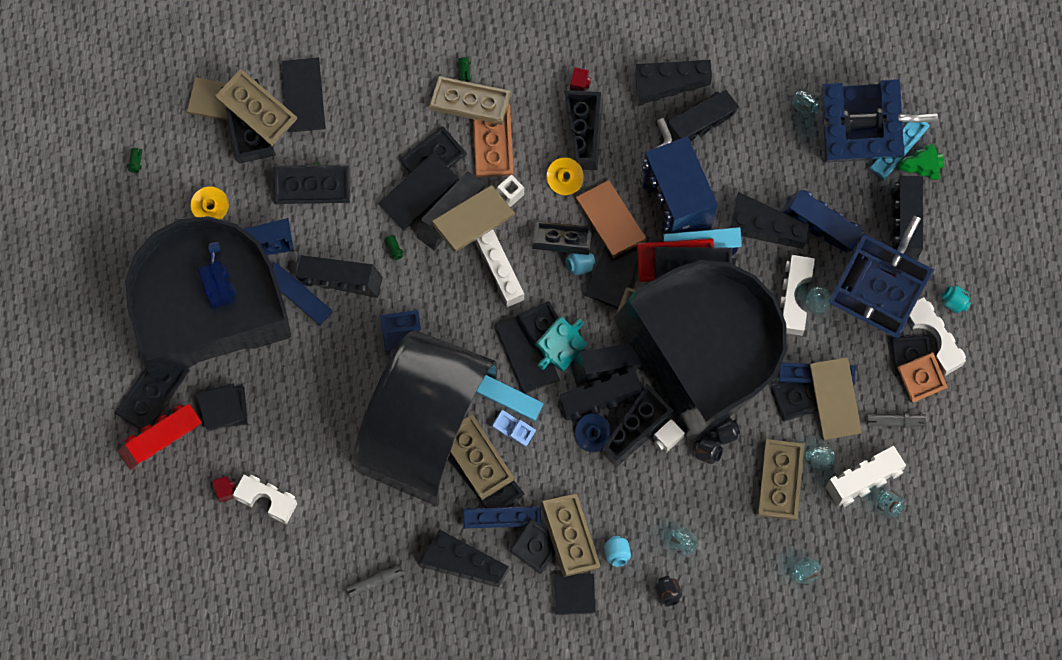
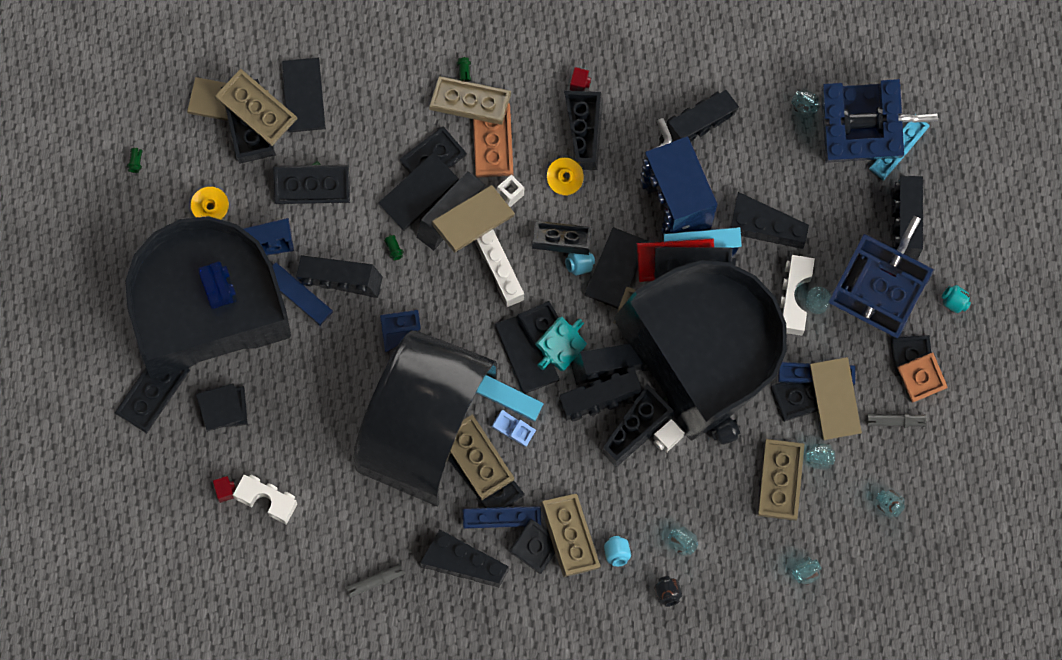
red wedge [117,404,202,471] -> none
dark blue hand [209,242,220,269] -> none
black tile [554,573,596,615] -> none
dark blue dish [575,414,611,452] -> none
nougat tile [576,180,646,258] -> none
black wedge [635,60,712,106] -> none
black head [693,436,723,464] -> none
dark blue wedge [781,189,864,253] -> none
white wedge [825,446,906,507] -> none
green rock [897,143,944,180] -> none
white arch [908,297,966,376] -> none

